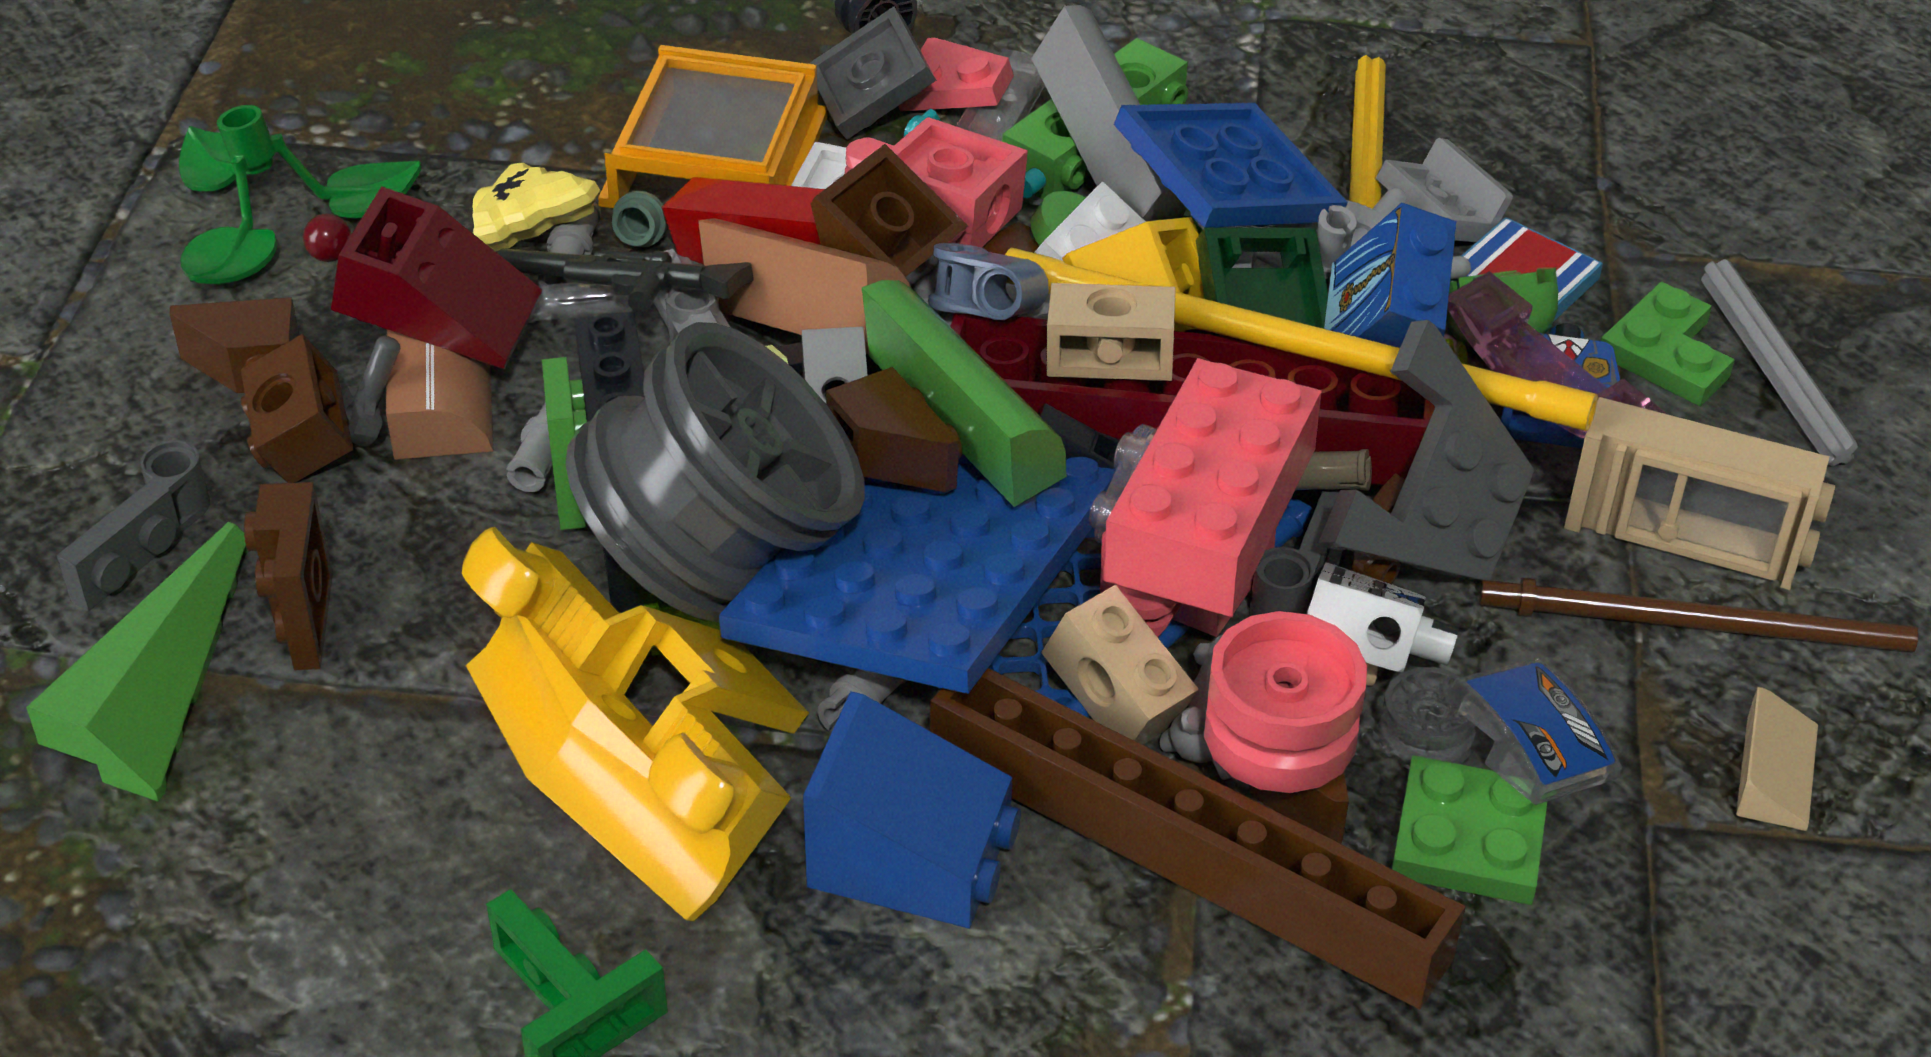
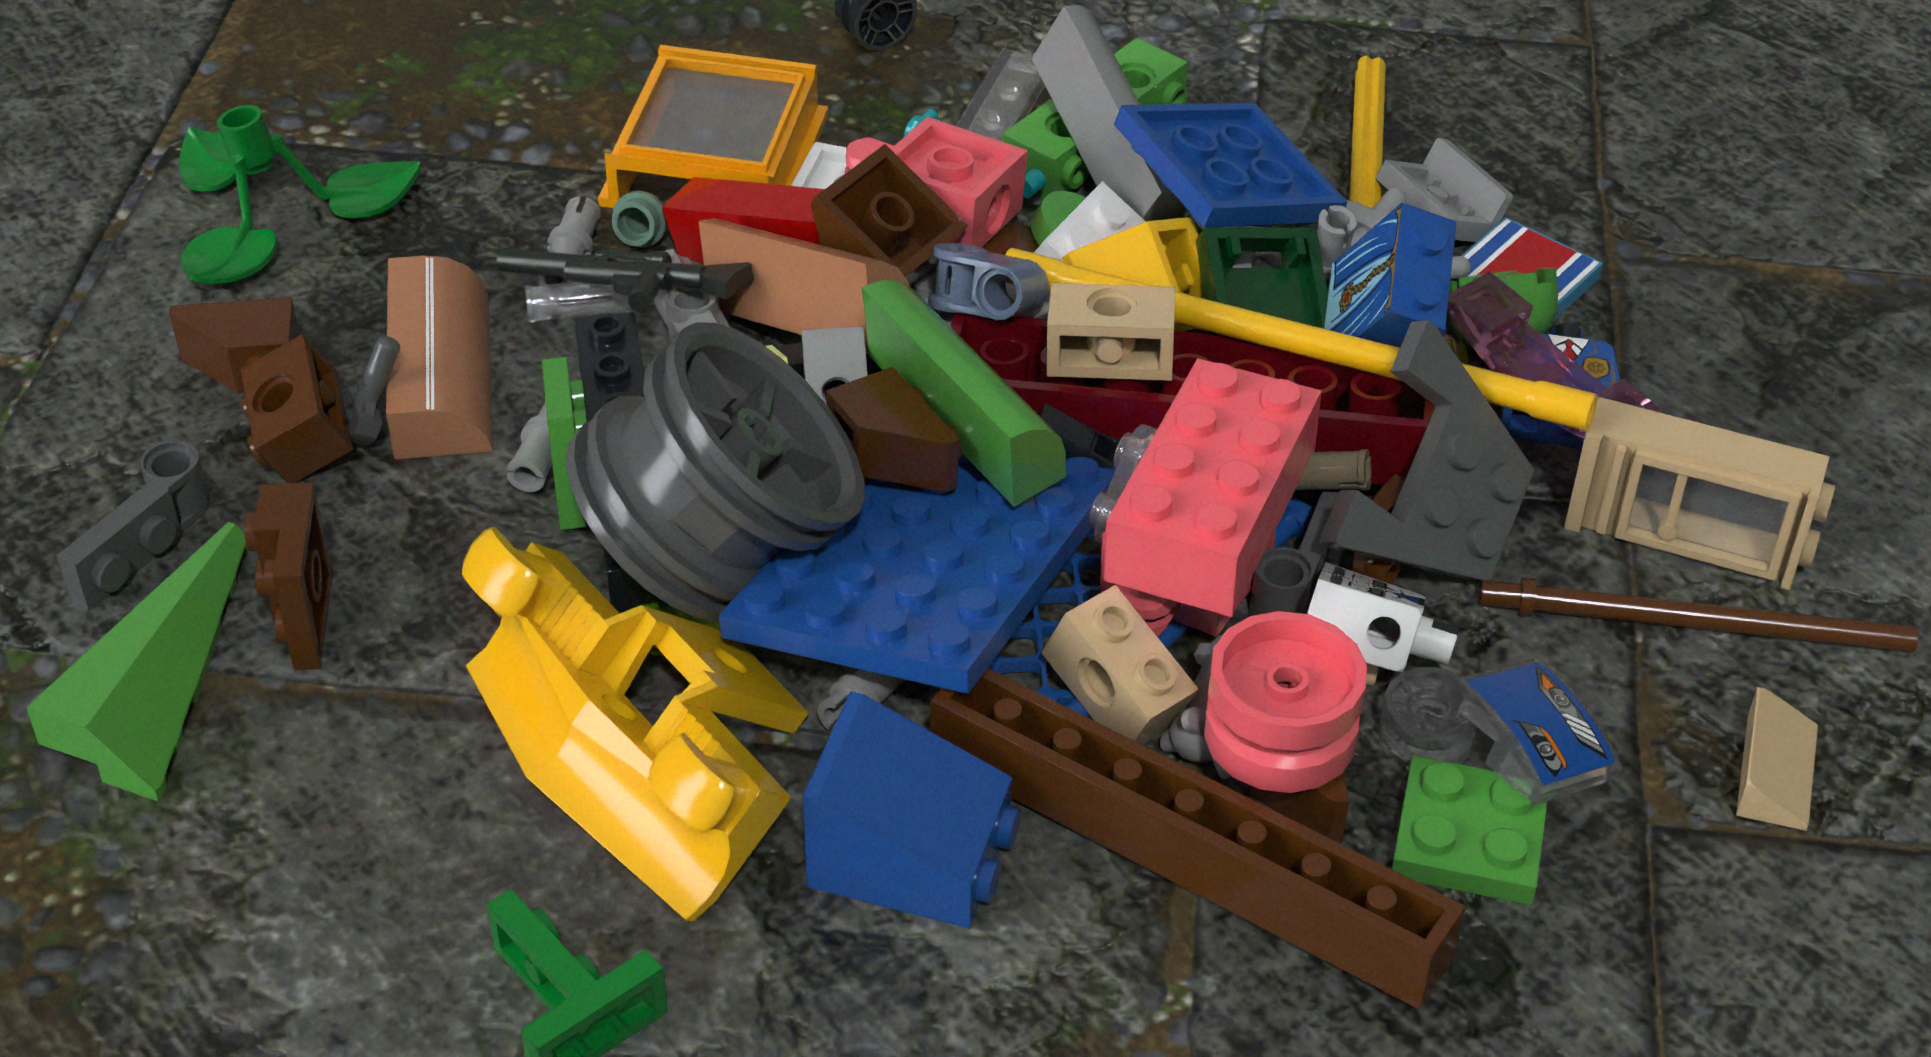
dark red slope [303,186,543,369] -> none
light yellow rock [472,163,600,251] -> none
flat silver plate [808,7,936,140] -> none
coral wing [899,38,1014,112] -> none
bright green plate [1601,281,1735,407] -> none
light grey axle [1701,259,1858,466] -> none

